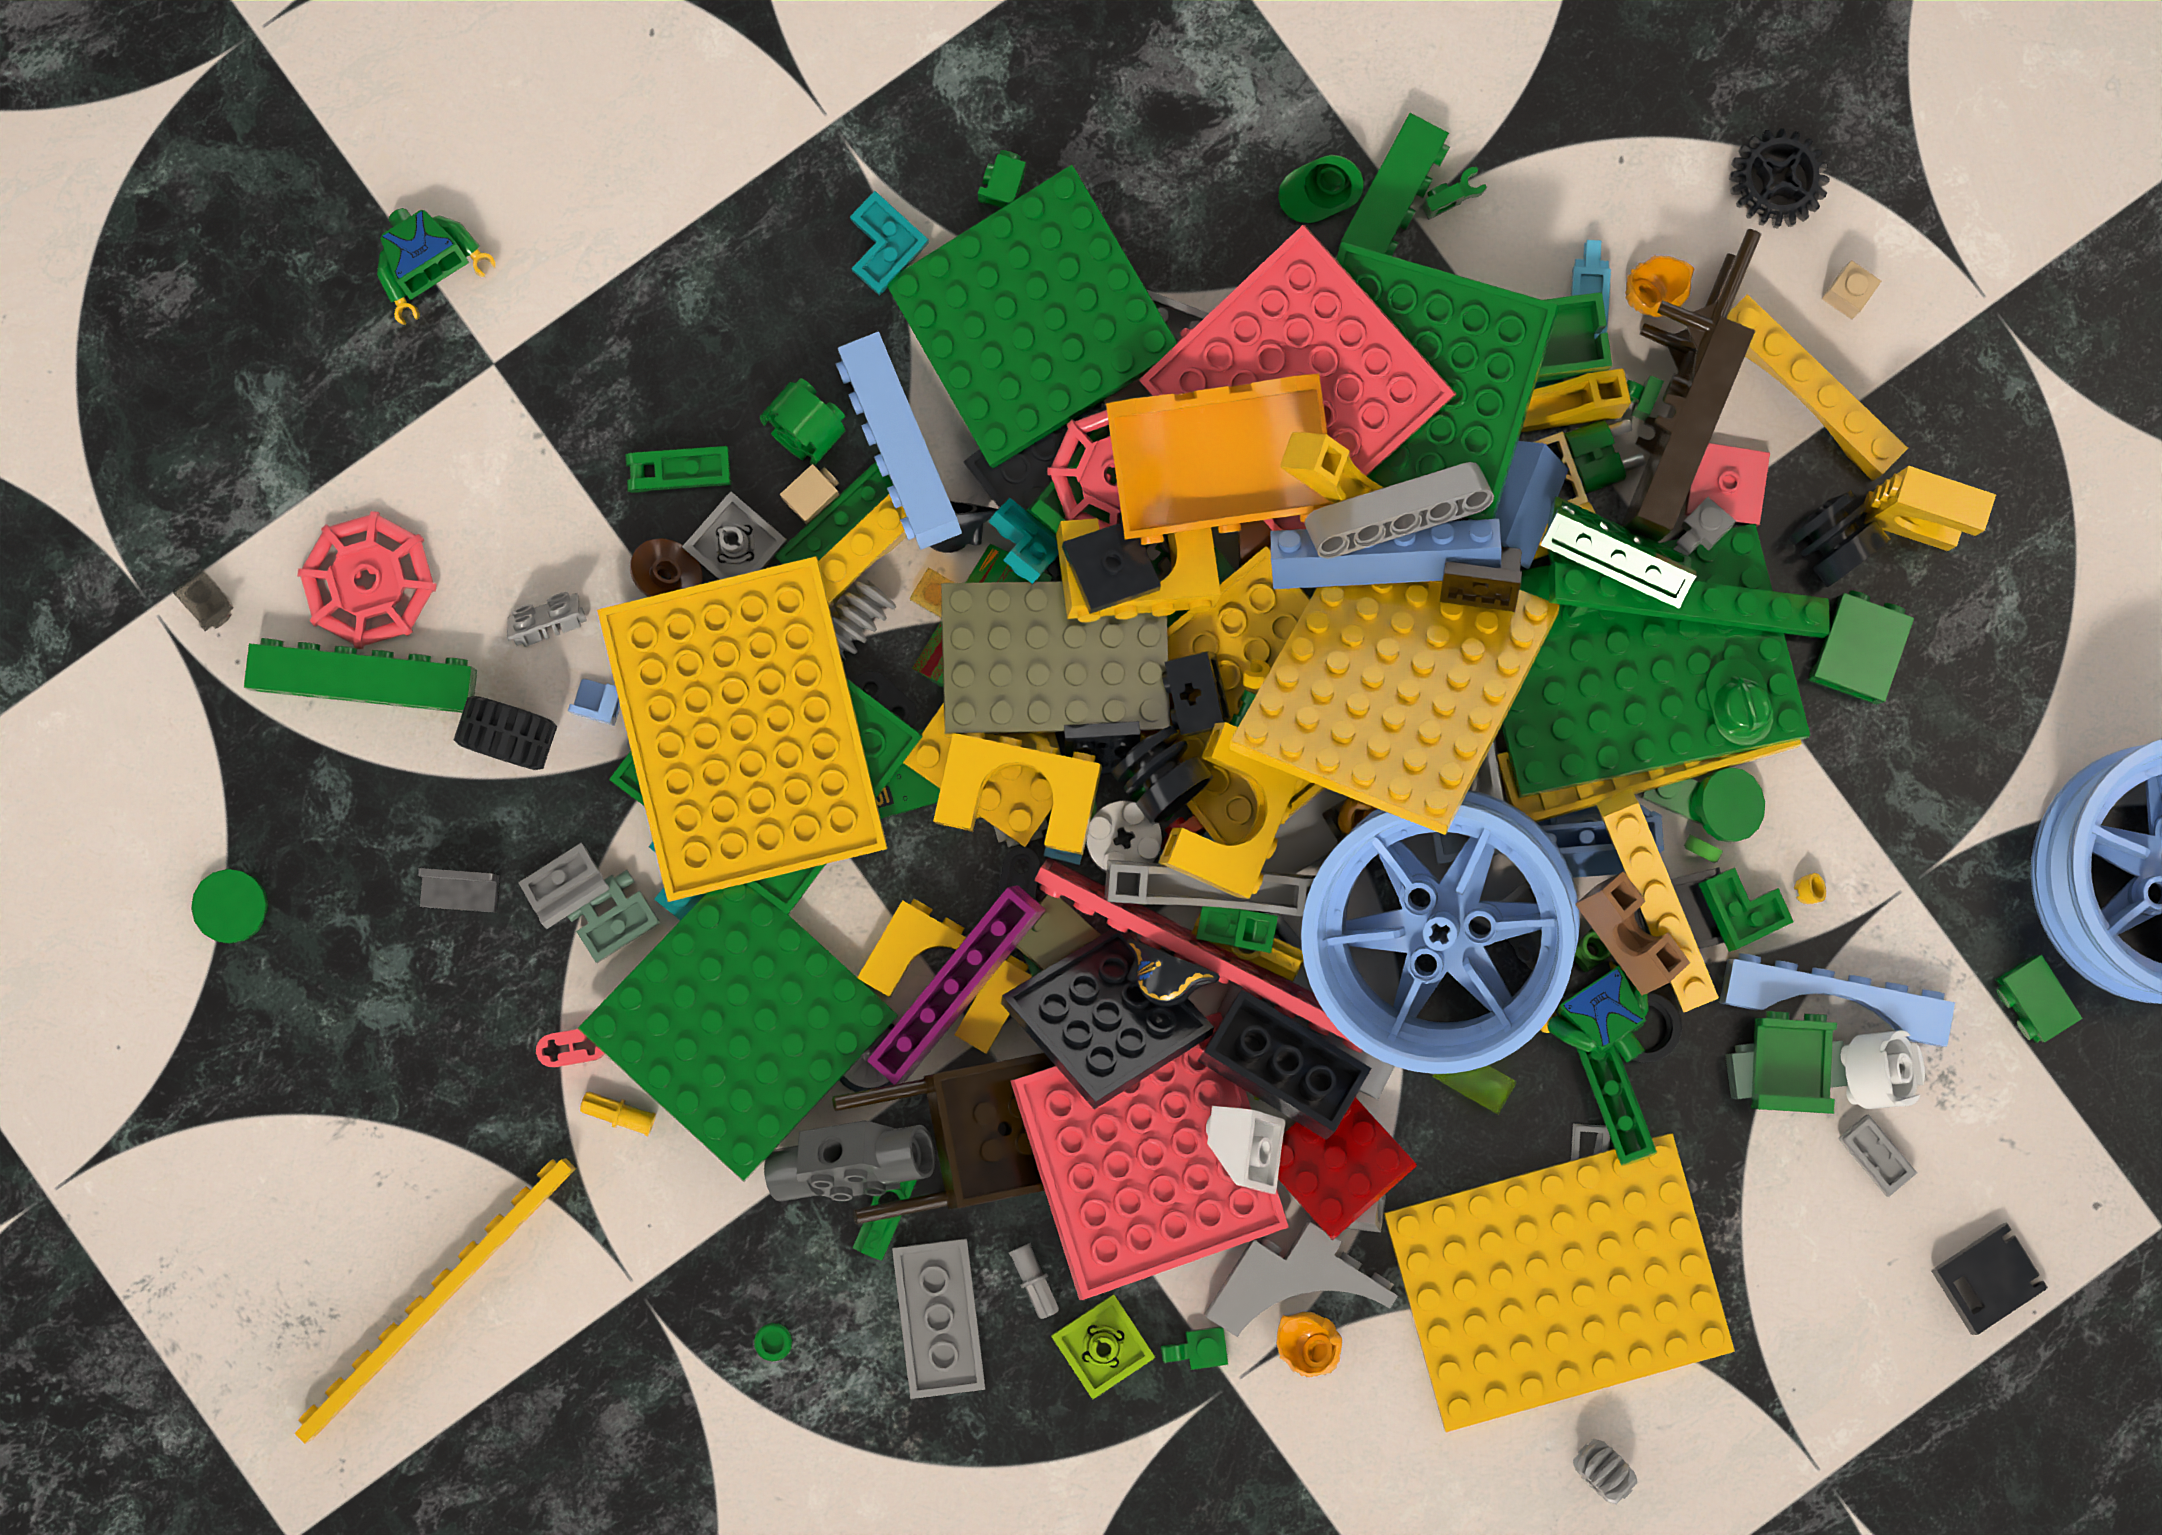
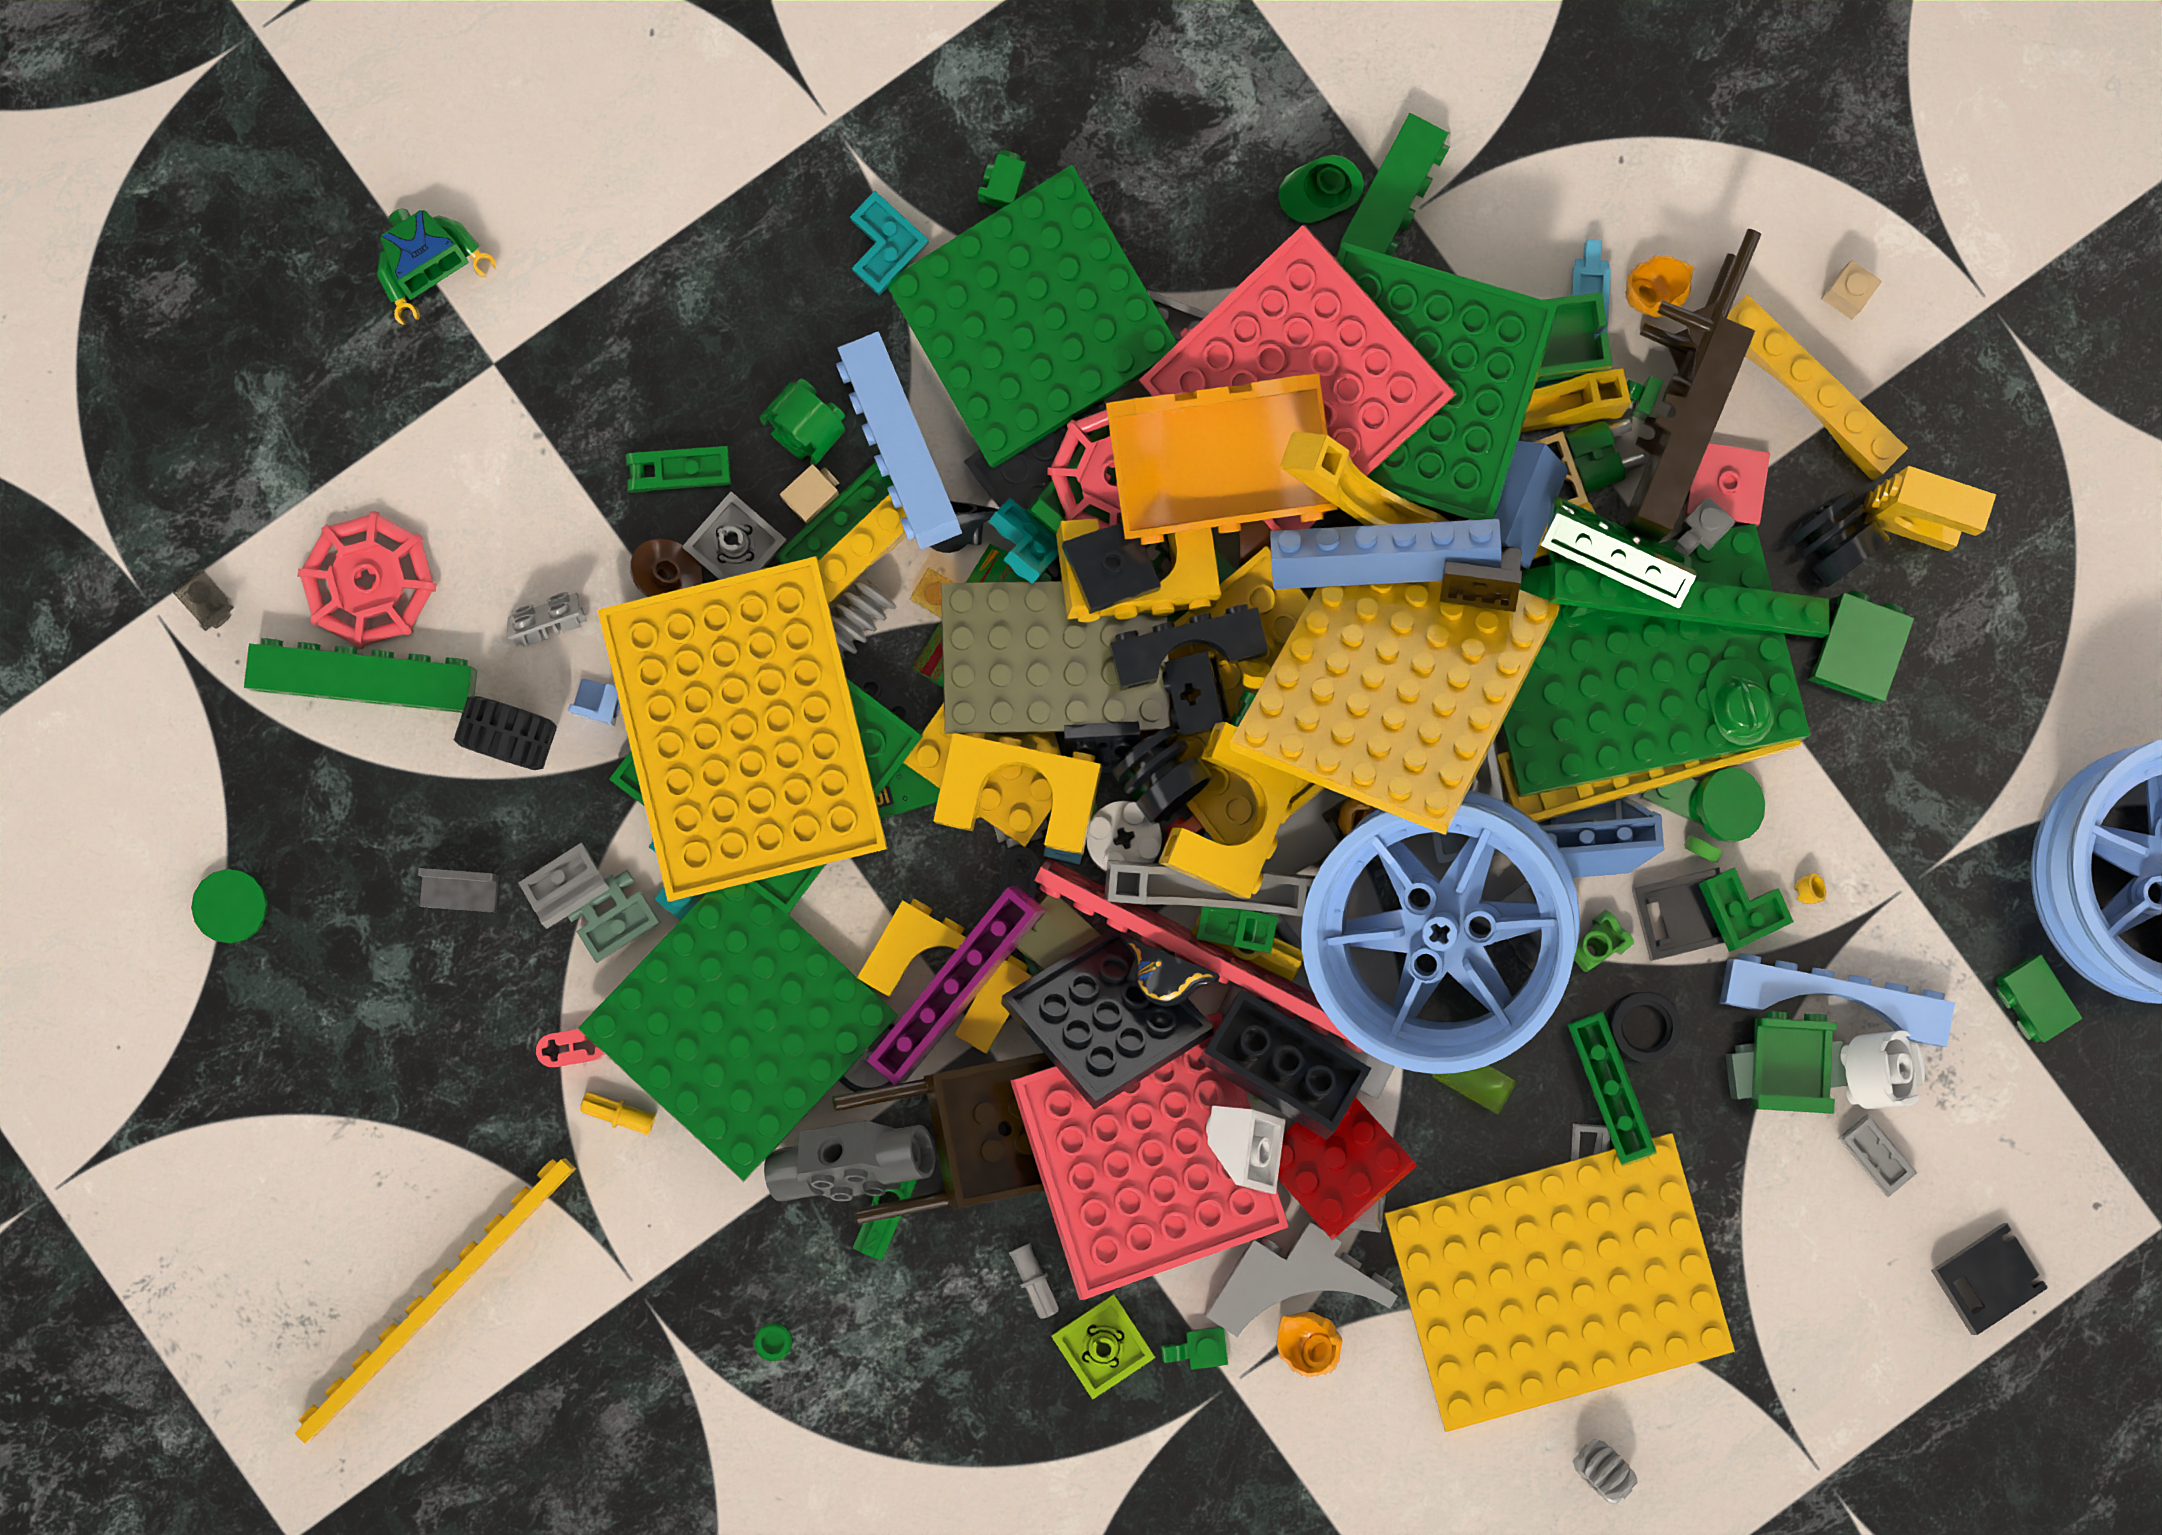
light grey plate [892,1238,985,1399] -> none
light grey beam [1304,462,1494,559] -> none
green plate [1422,167,1487,220] -> none
green torso [1540,961,1649,1063] -> none
medium nougat arch [1575,871,1690,995] -> none
yellow arch [1596,788,1719,1012] -> none
black gear [1729,128,1830,229] -> none
none -> black arch [1109,604,1268,691]

